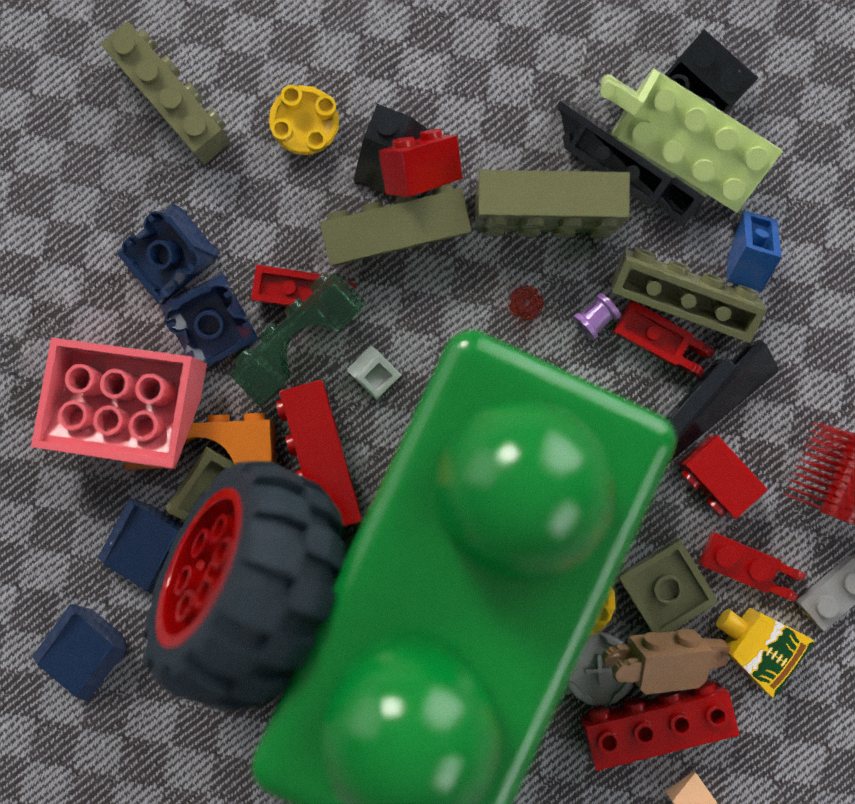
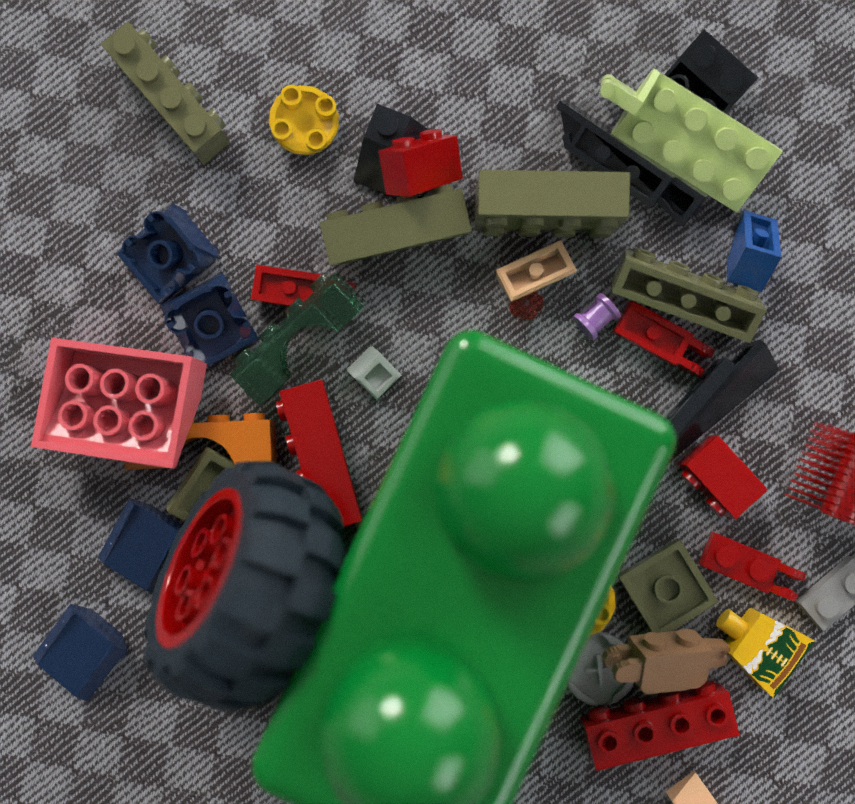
none -> light nougat slope [496,240,577,302]

